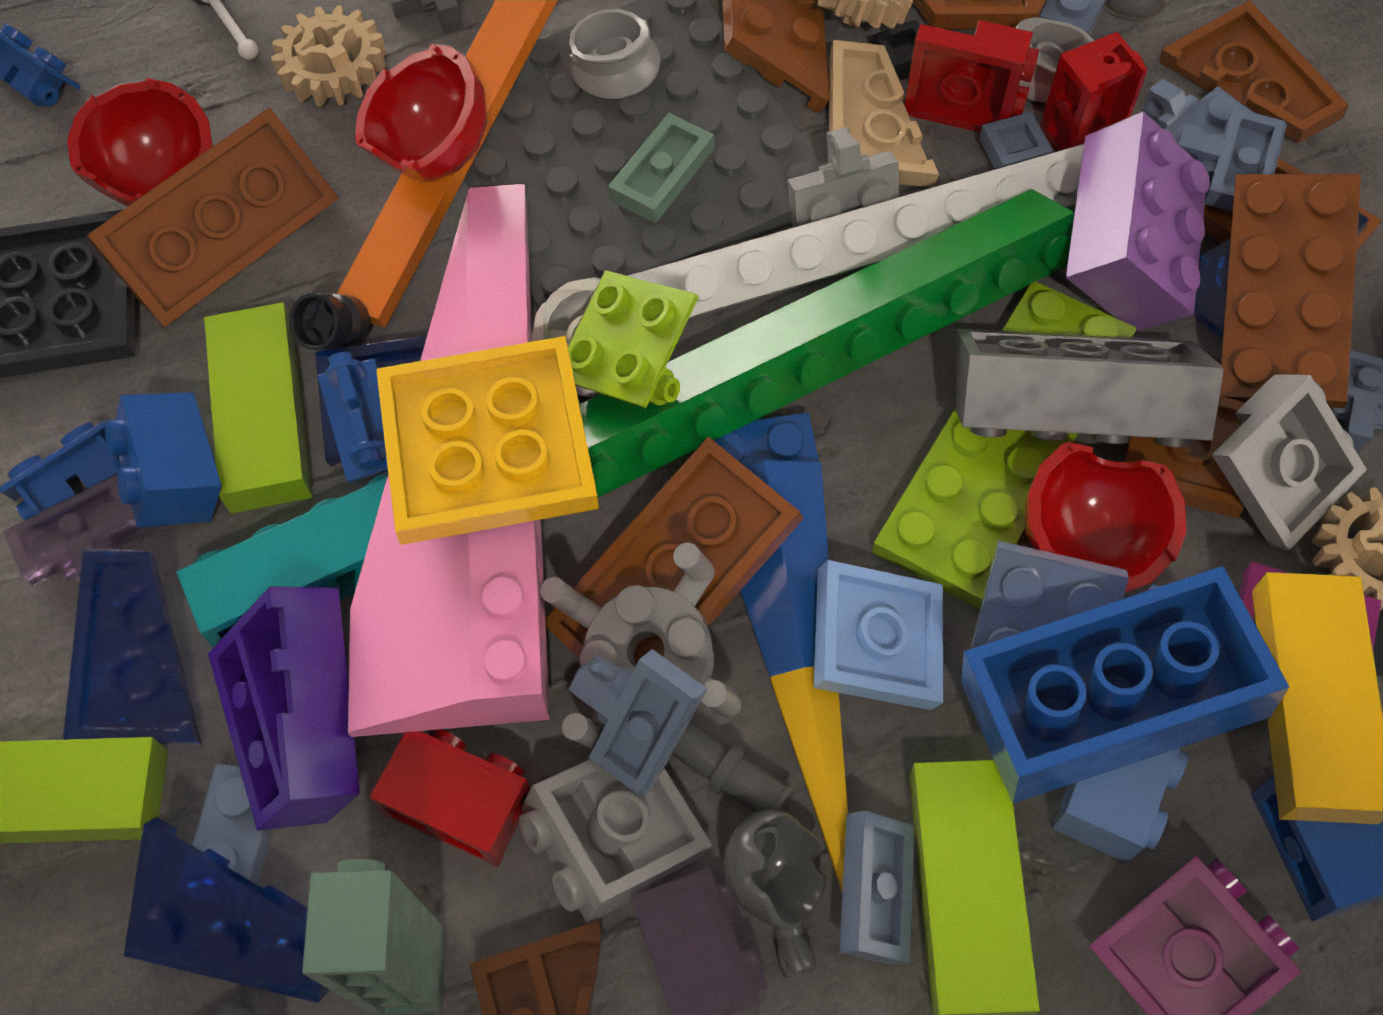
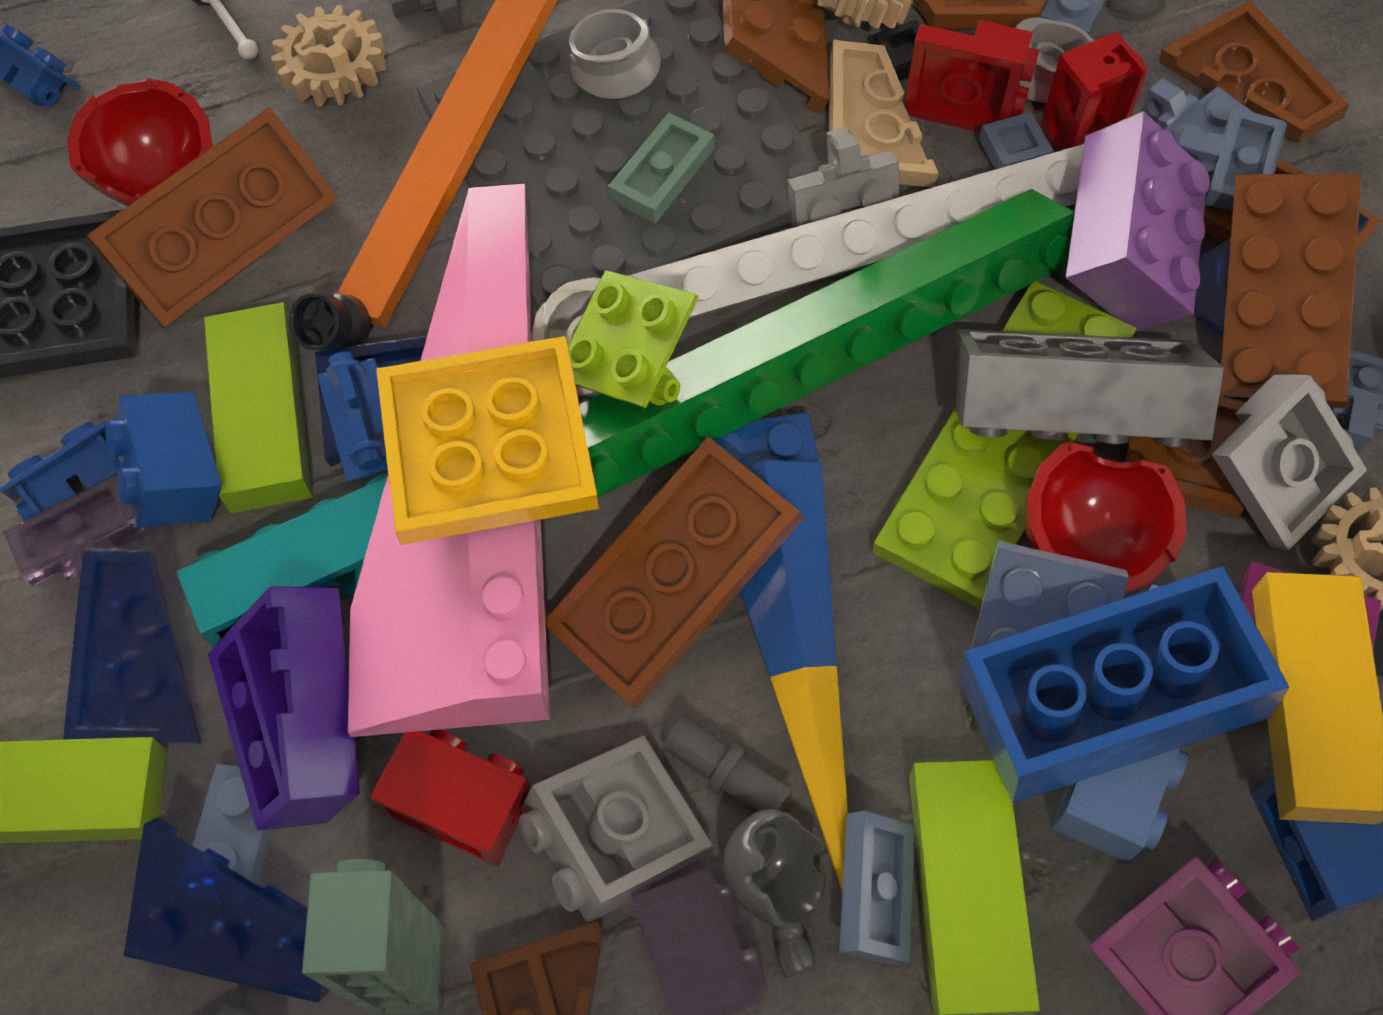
red cylinder [355,44,487,183] -> none
light grey plate [540,542,741,749] -> none
sand blue hinge [568,649,707,796] -> none
light blue plate [814,560,943,710] -> none

